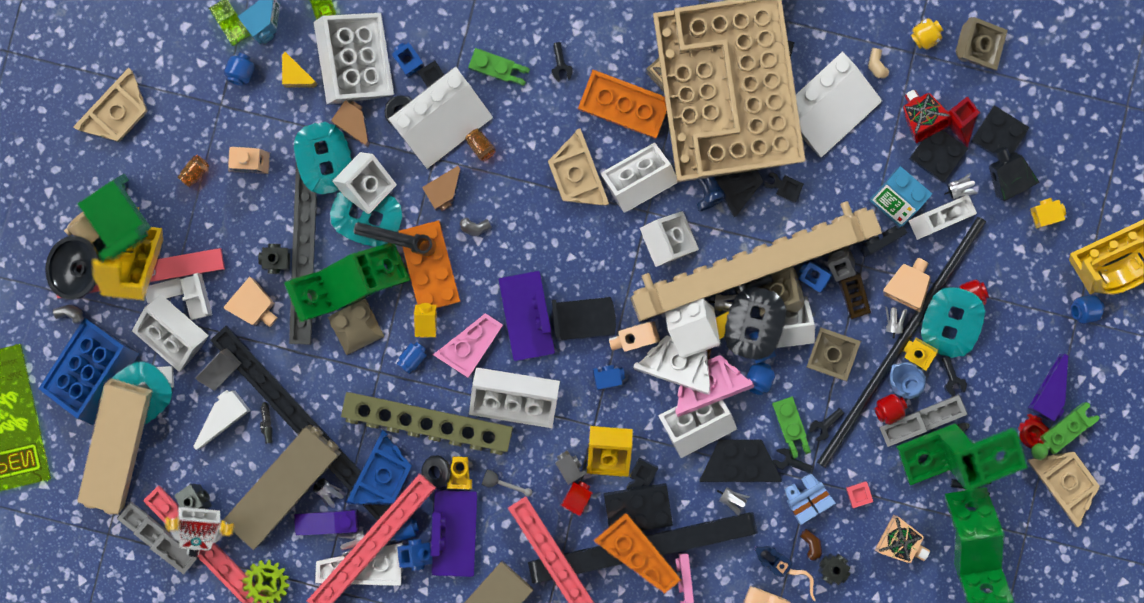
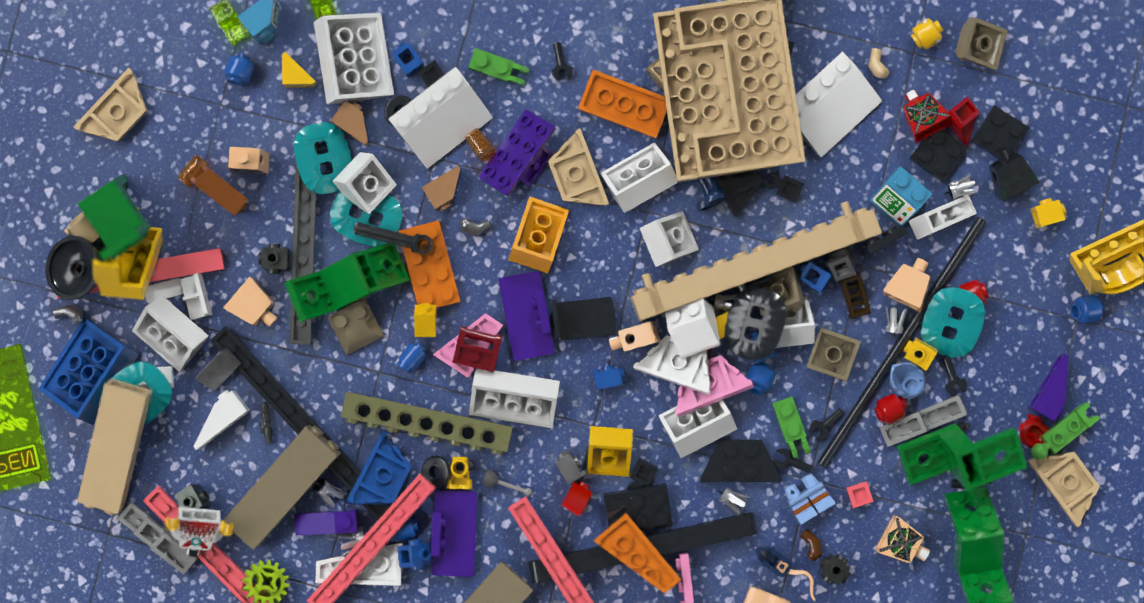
none -> dark orange brick [190,163,248,216]
none -> dark red plate [452,325,503,372]
none -> dark purple bracket [478,110,556,196]
none -> light orange slope [508,196,569,273]

